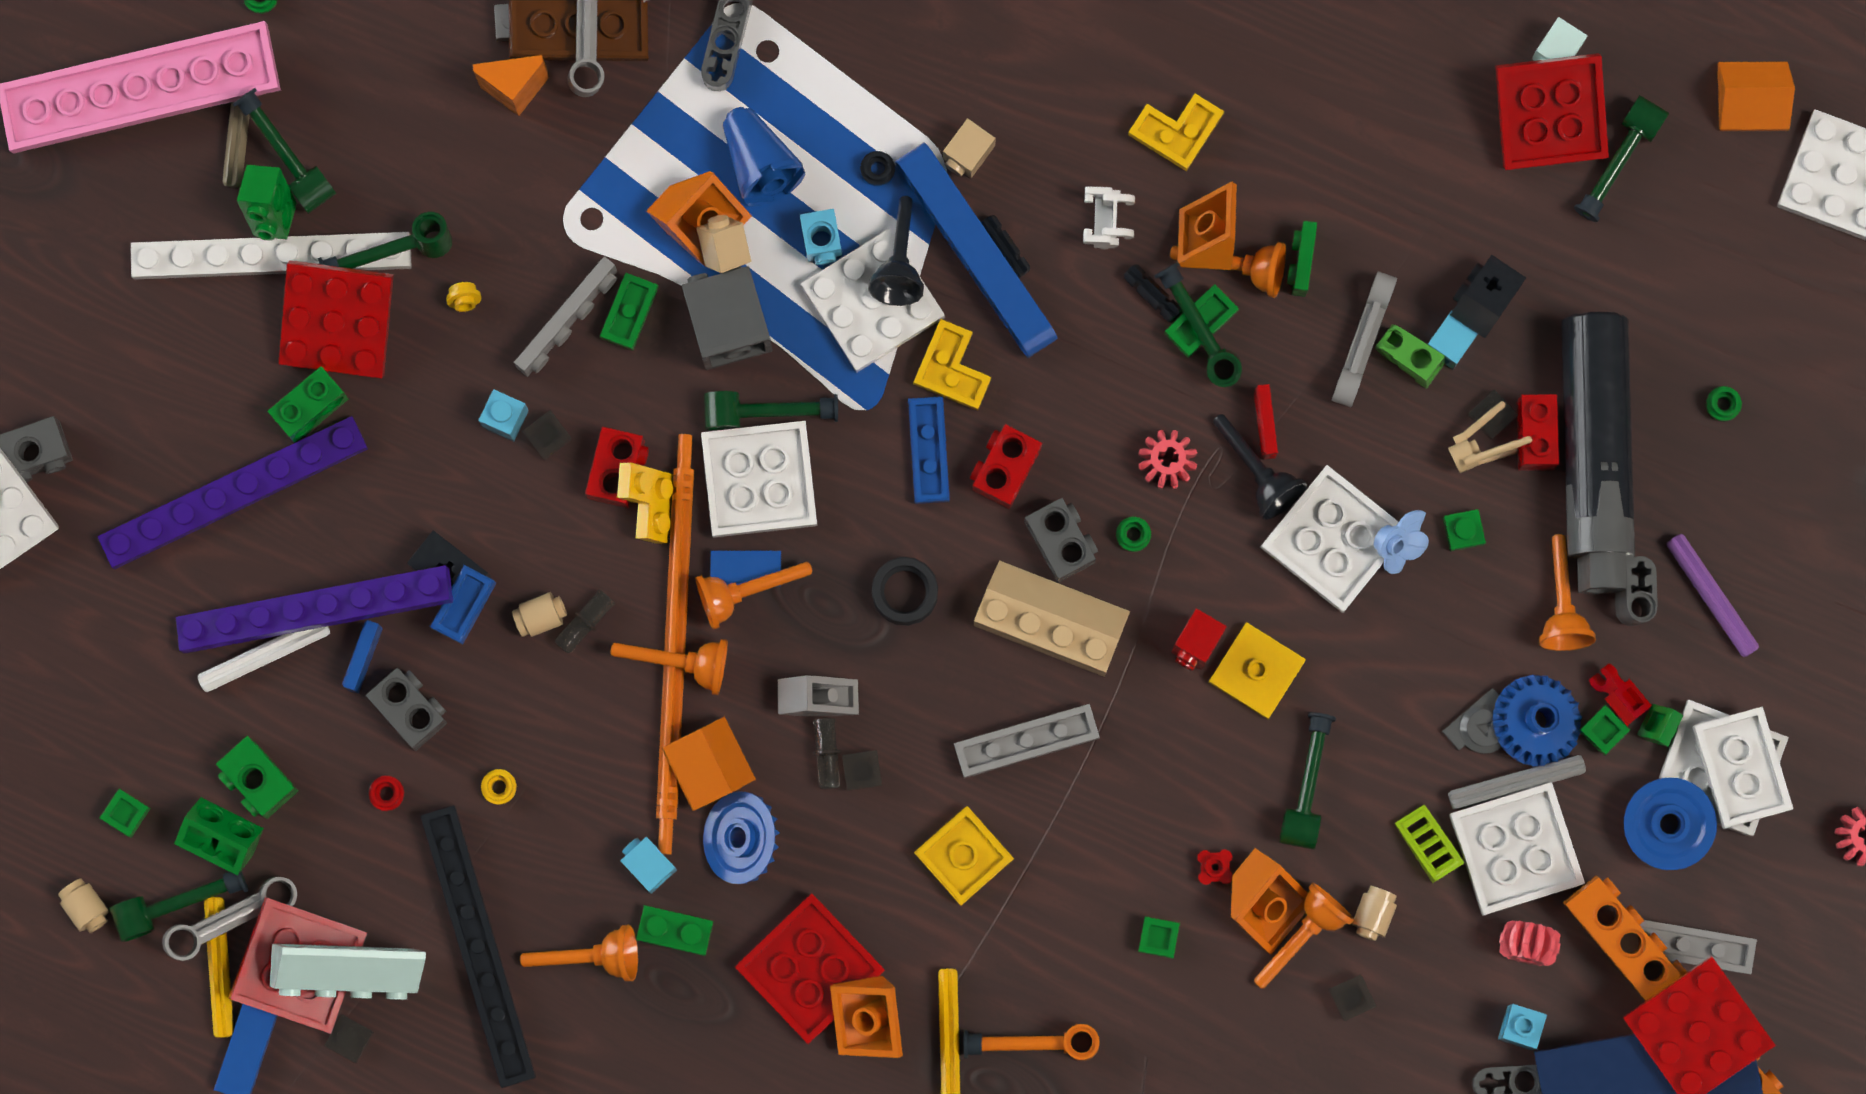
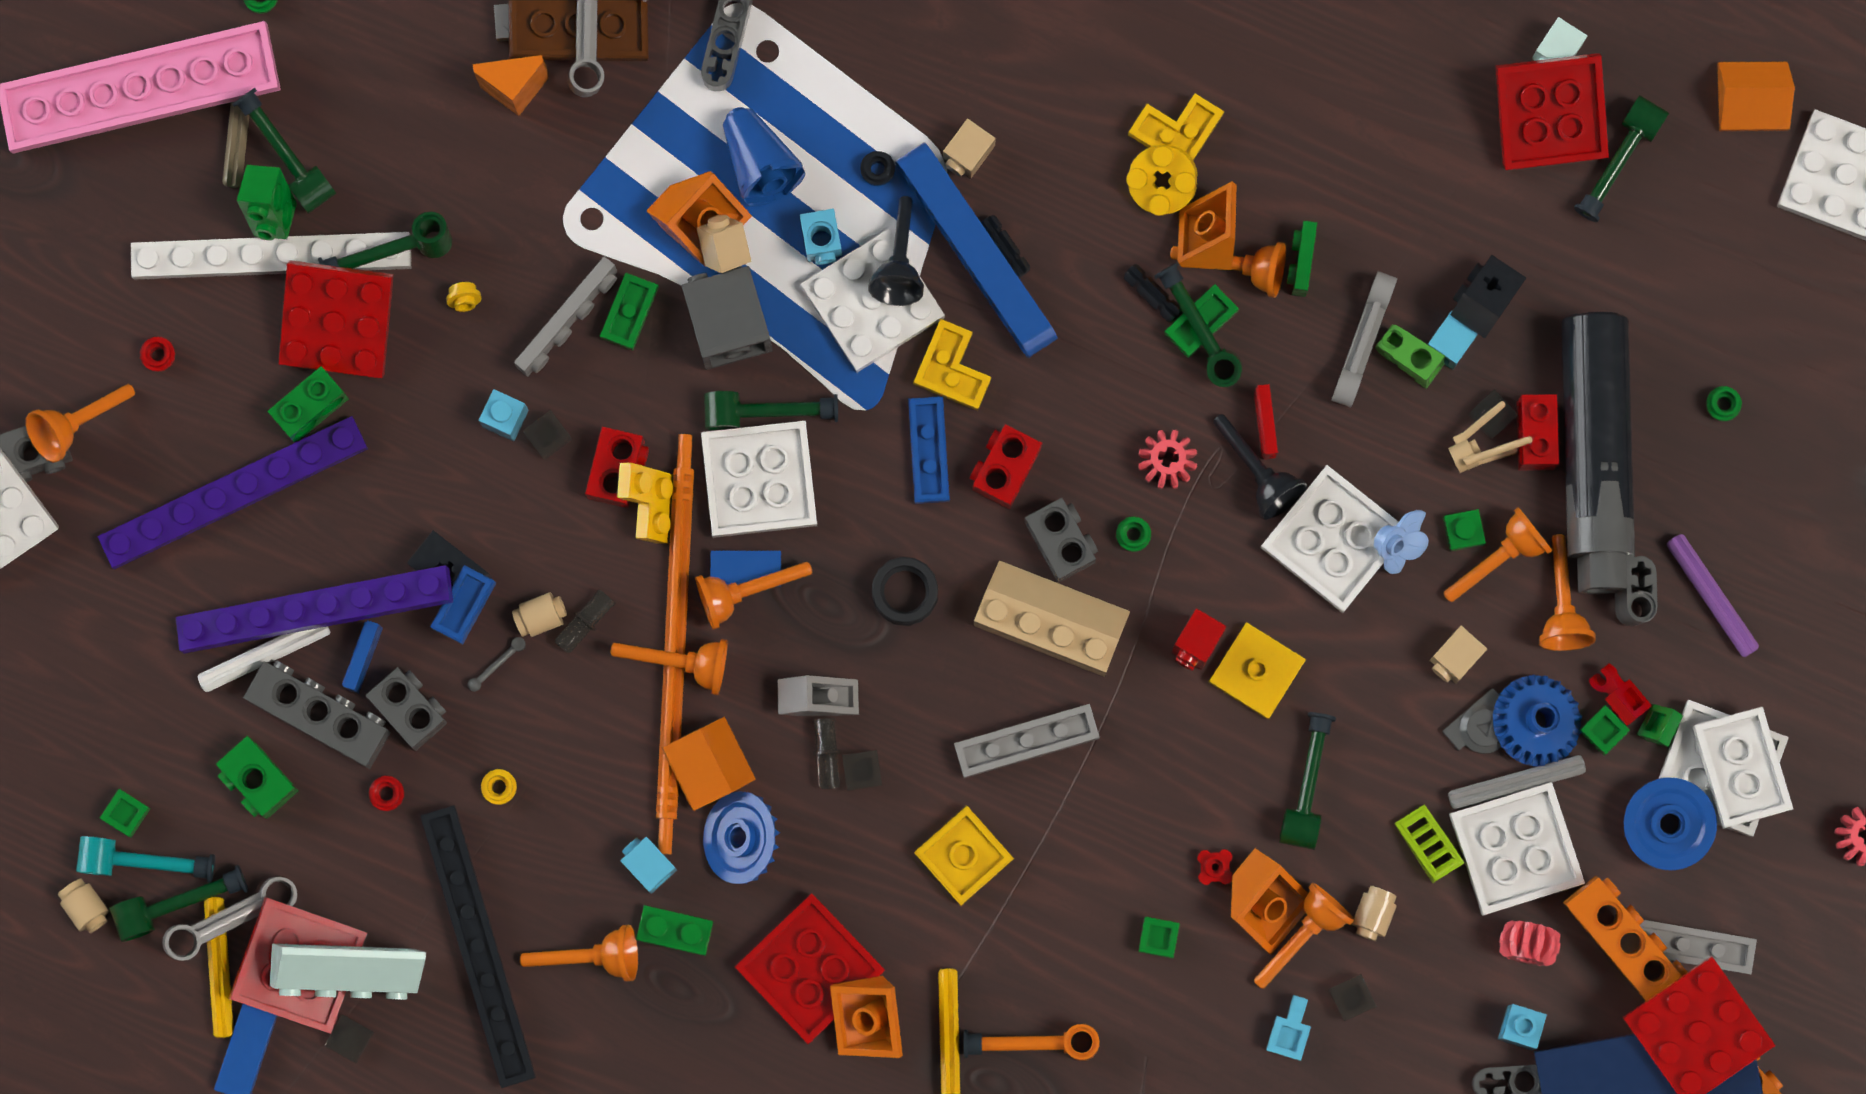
green brick [174,797,264,876] -> none
white piece [1083,187,1135,249] -> none
none -> orange piece [26,384,135,463]
none -> teal piece [76,836,215,883]
none -> red plate [140,337,175,372]
none -> dark grey brick [243,660,391,769]
none -> dark grey hinge [467,637,526,692]
none -> yellow plate [1126,145,1198,216]
none -> medium azure plate [1266,995,1311,1061]
none -> tan brick [1429,626,1487,684]
none -> orange piece [1444,507,1553,602]

